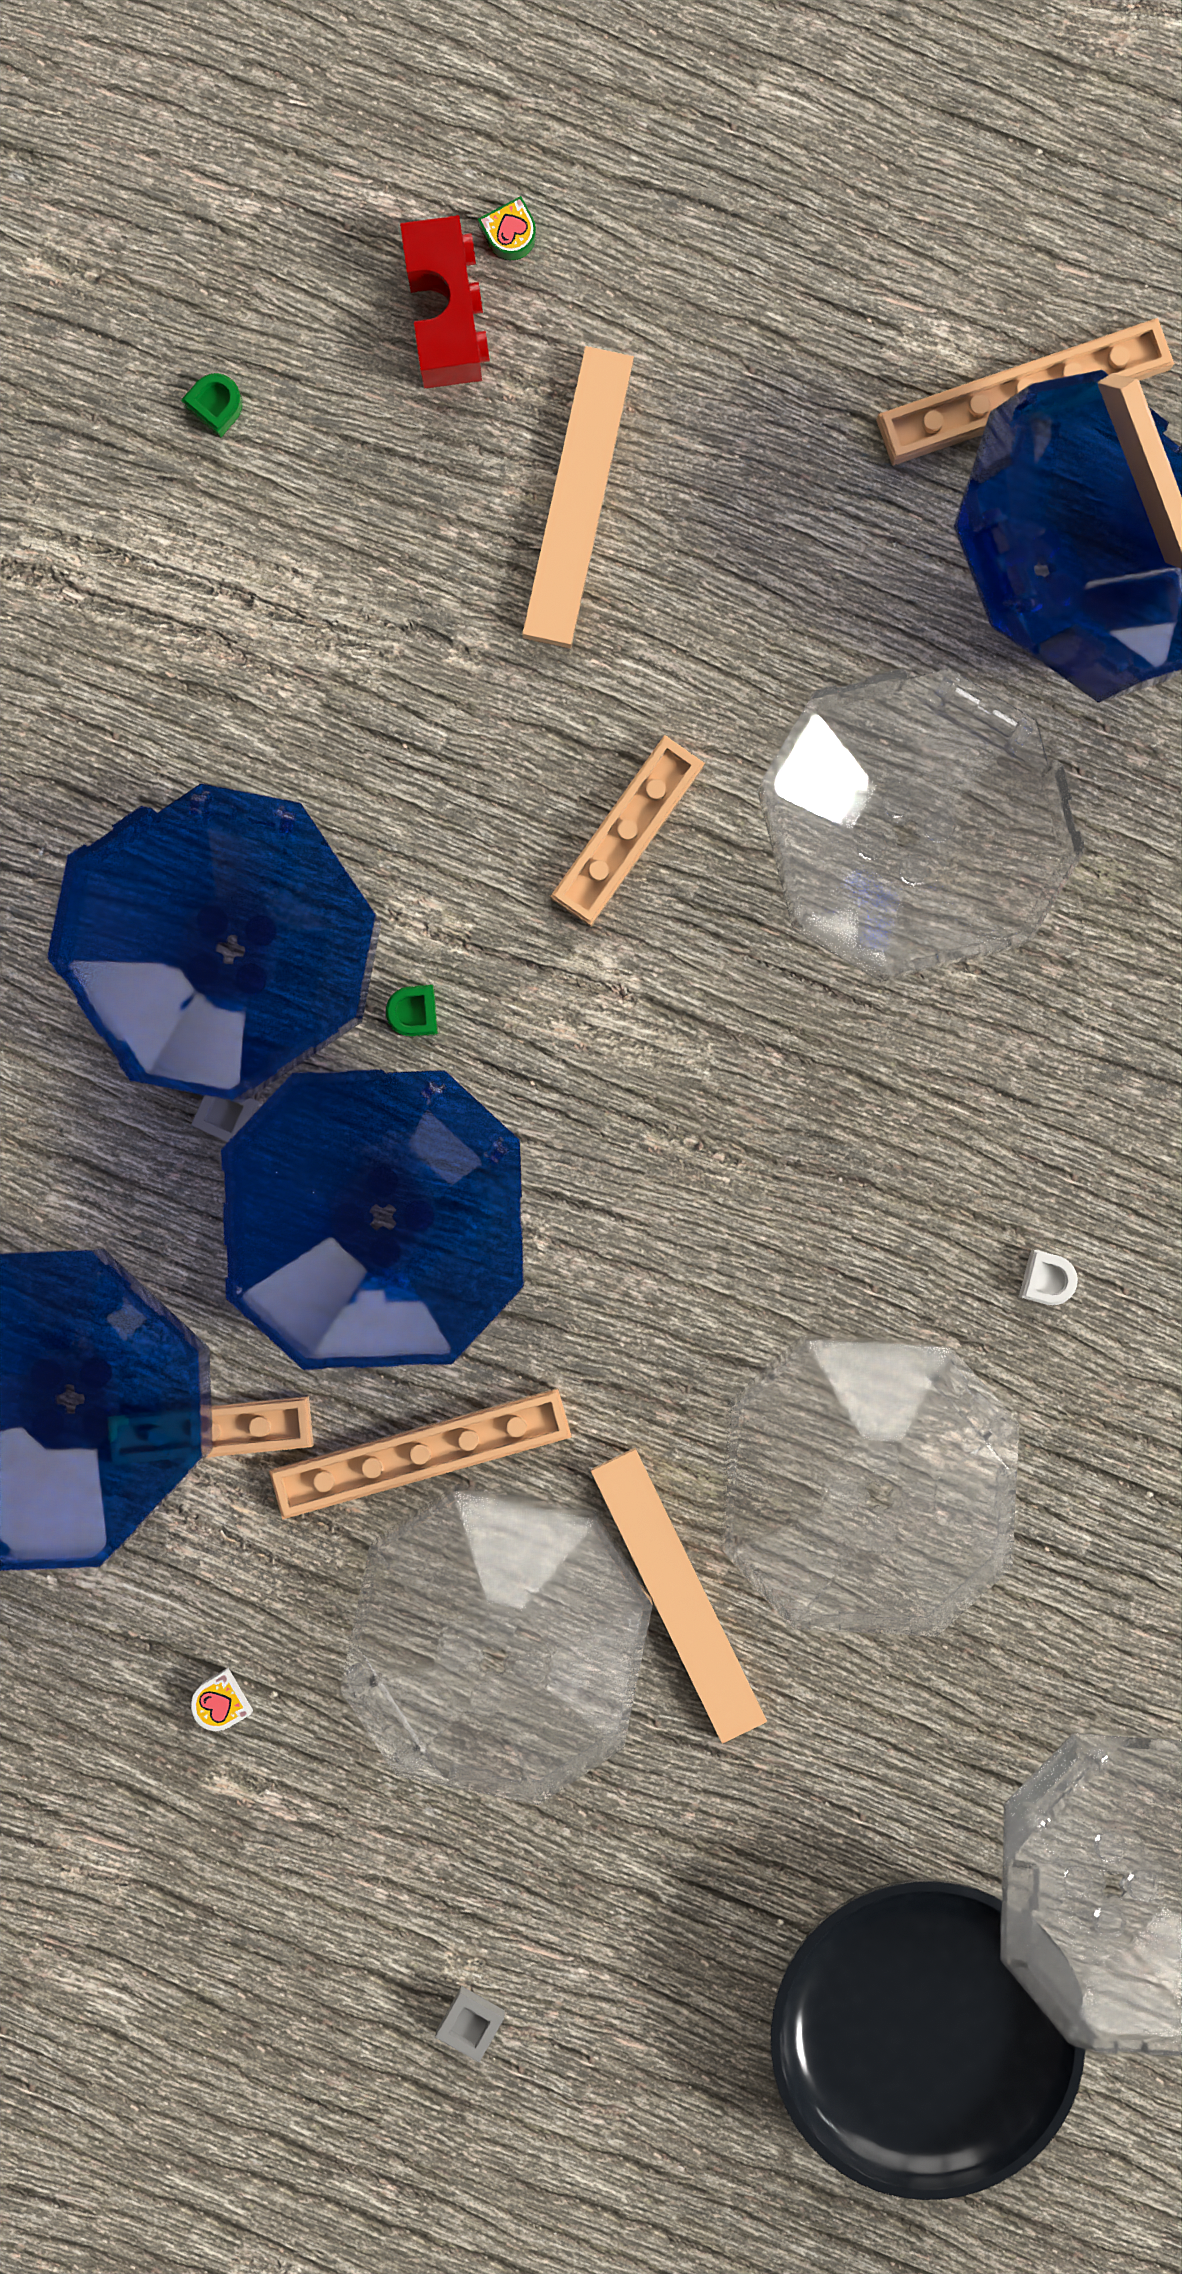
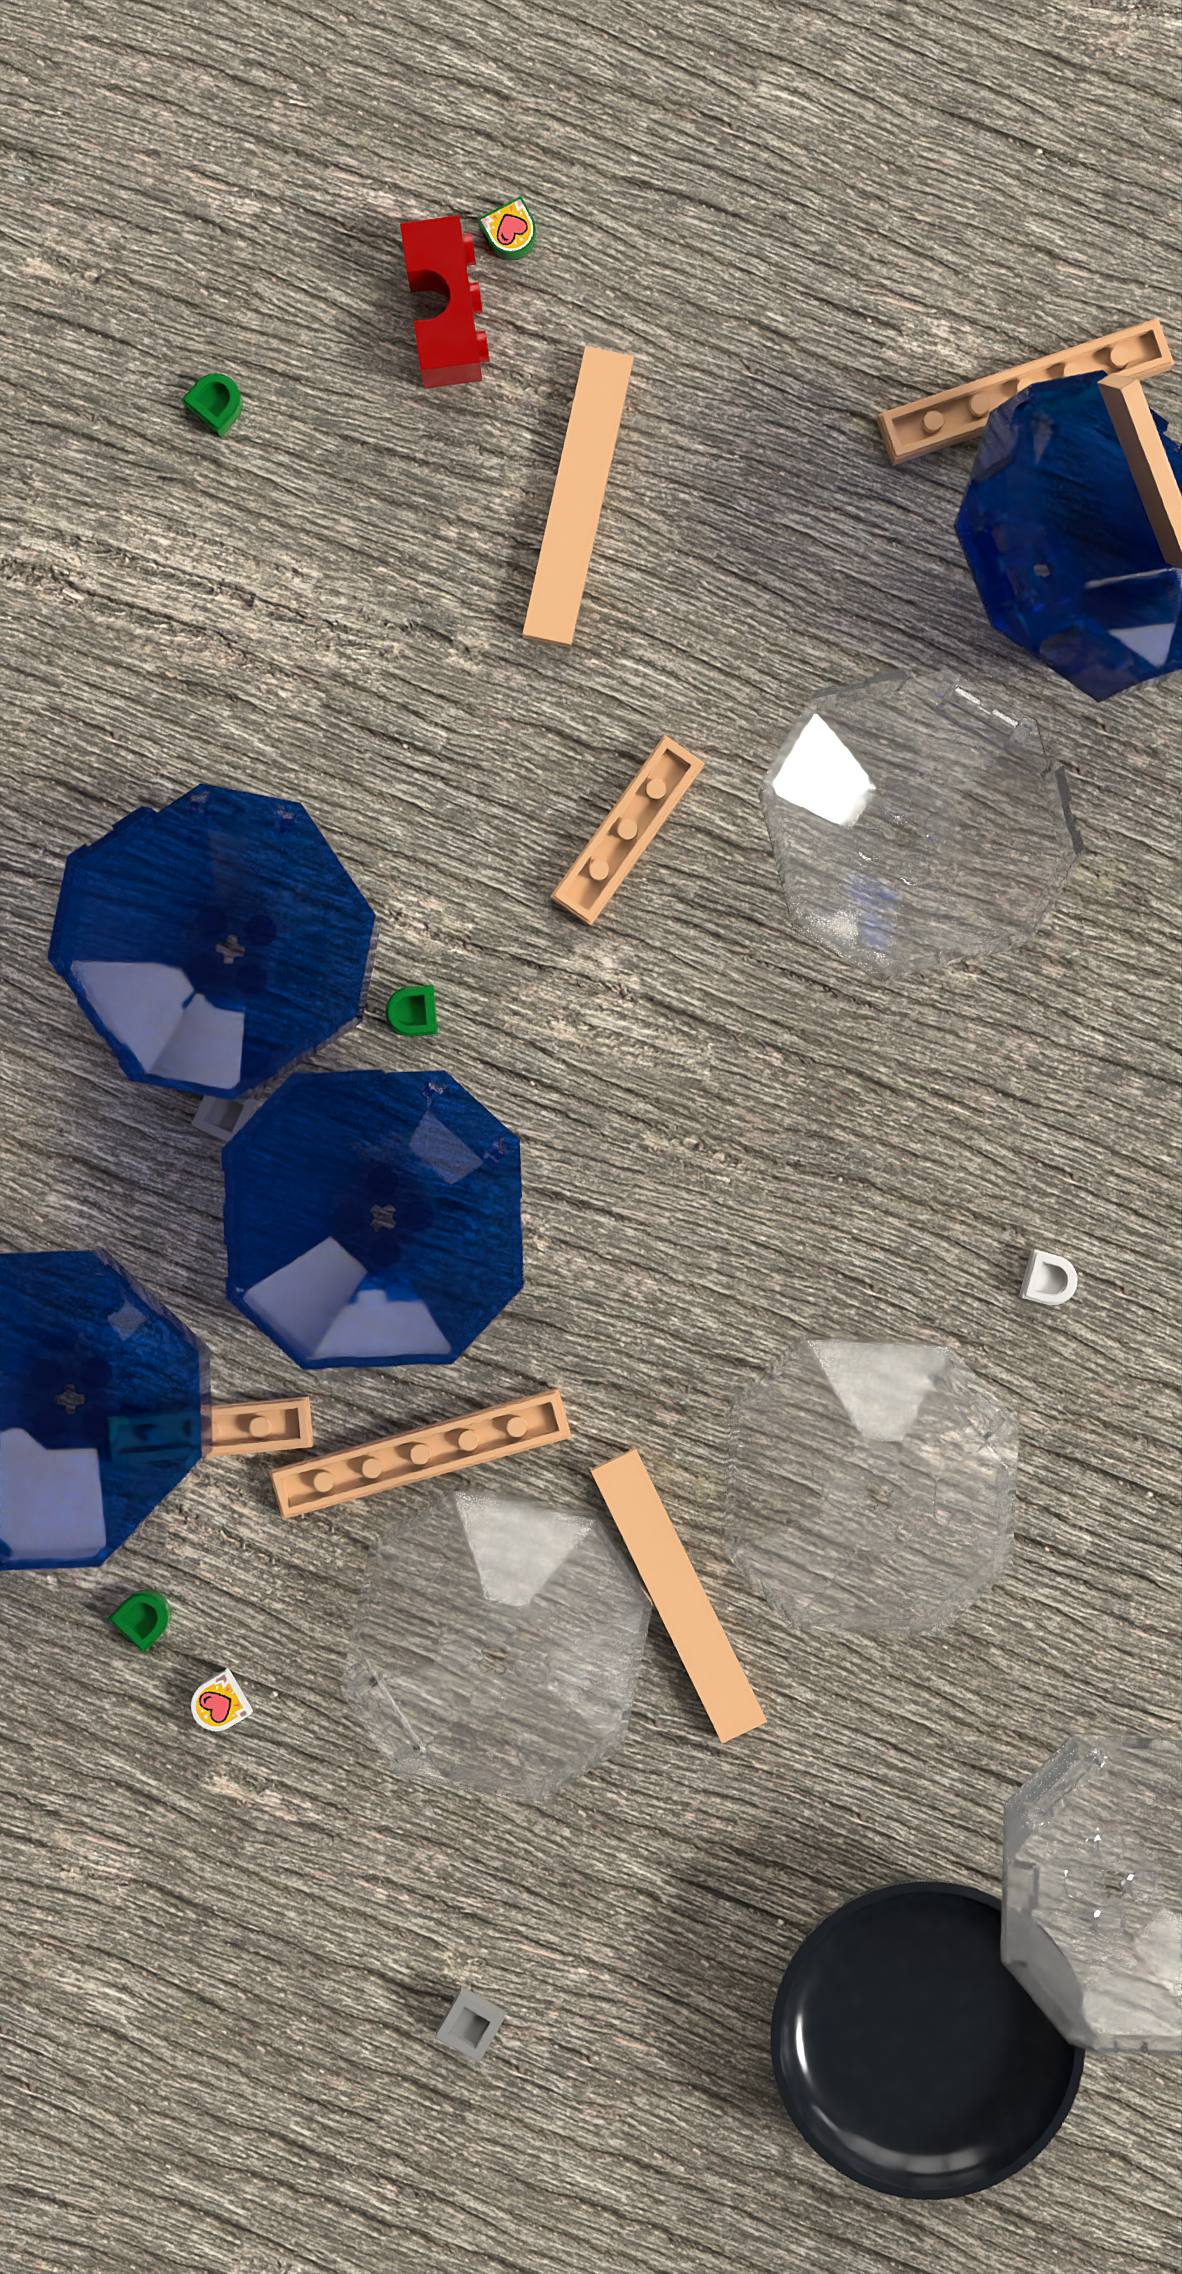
none -> green tile [108,1589,171,1653]

